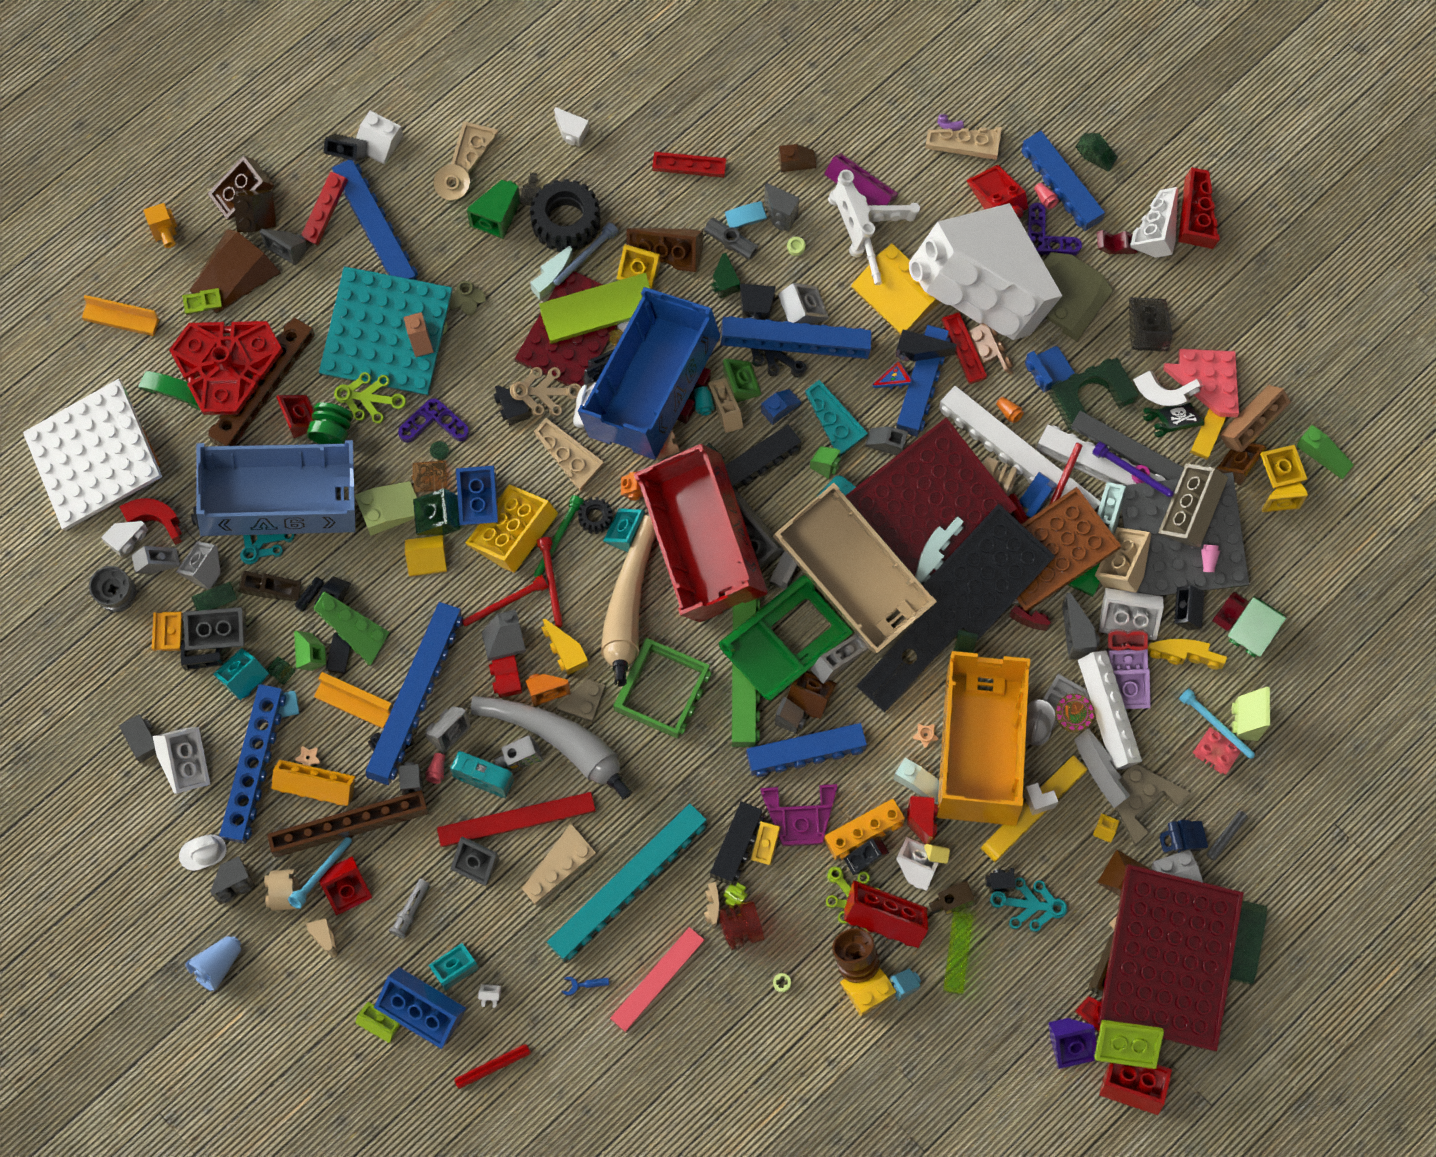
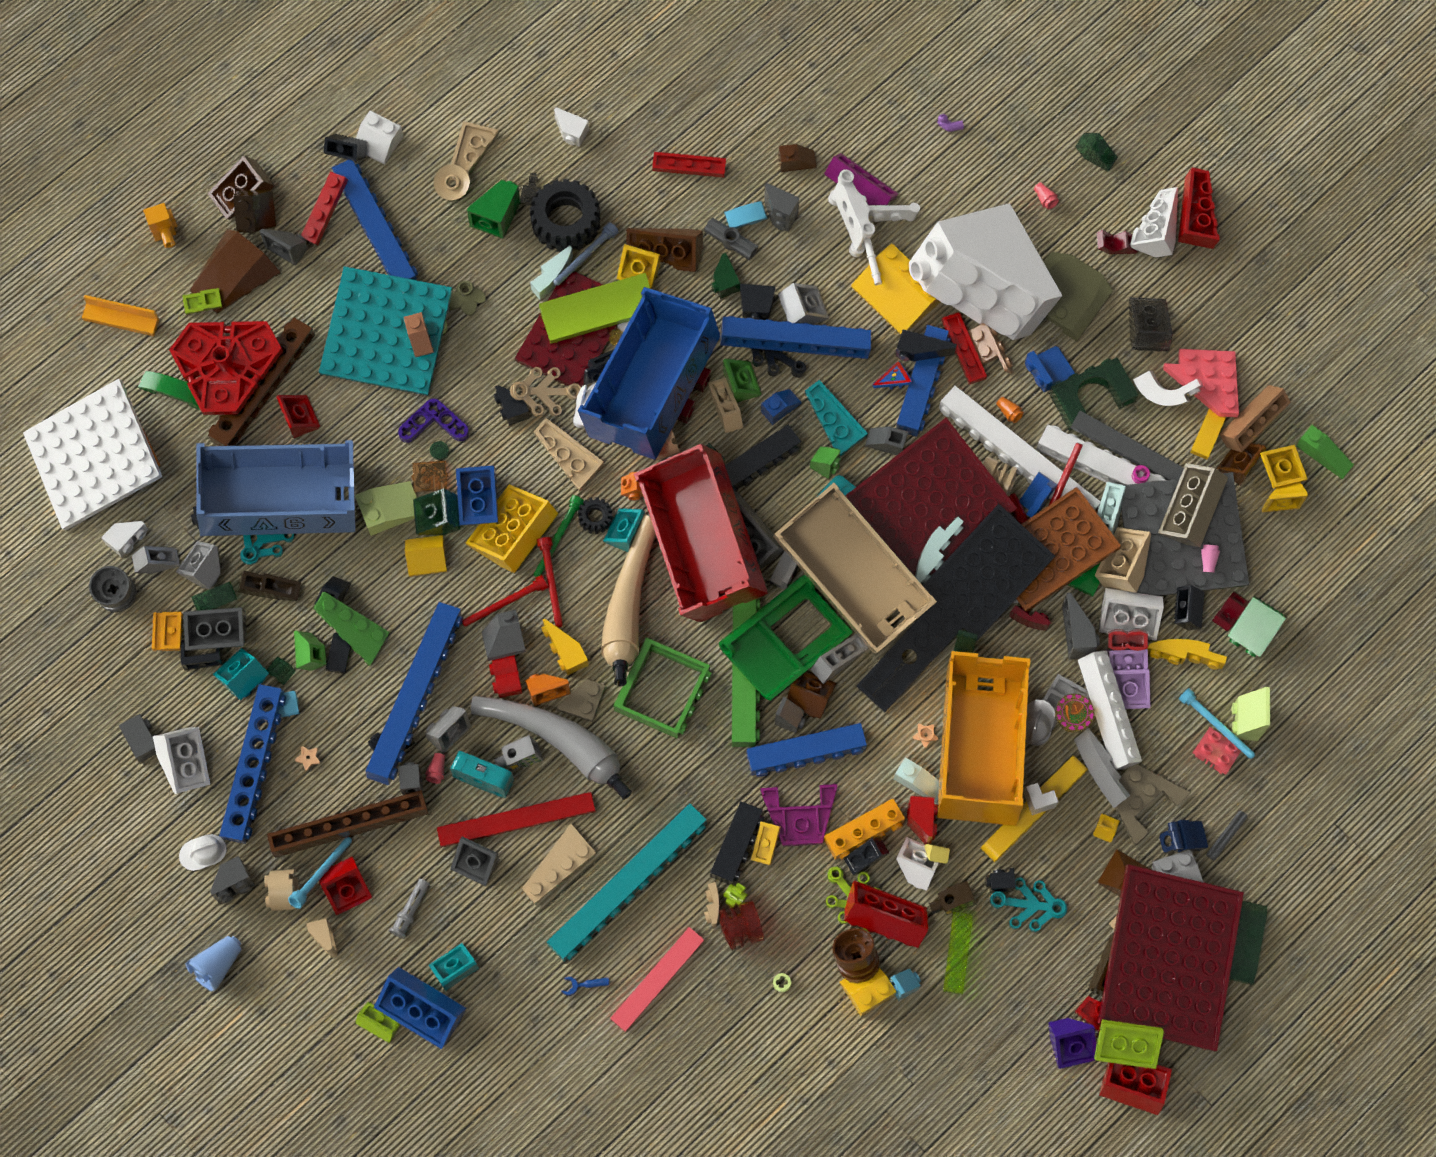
red arch [119,498,182,545] -> none
light orange brick [271,759,355,806] -> none
black axle [295,577,324,611] -> none
green wheel [306,402,353,444] -> none
light orange panel [314,672,393,728] -> none
lime plant [334,372,407,424] -> none
red axle [454,1044,531,1089] -> none
white tile [478,984,501,1008] -> none
teal brick [693,386,715,416] -> none
yellowish green tile [787,237,805,256] -> none
tan wing [925,127,1002,160] -> none
red slope [967,165,1028,219] -> none
blue brick [1021,131,1105,231] -> none
dark purple beam [1028,203,1082,256] -> none
dark purple piece [1092,441,1174,497] -> none
flag [1143,403,1204,438] -> none

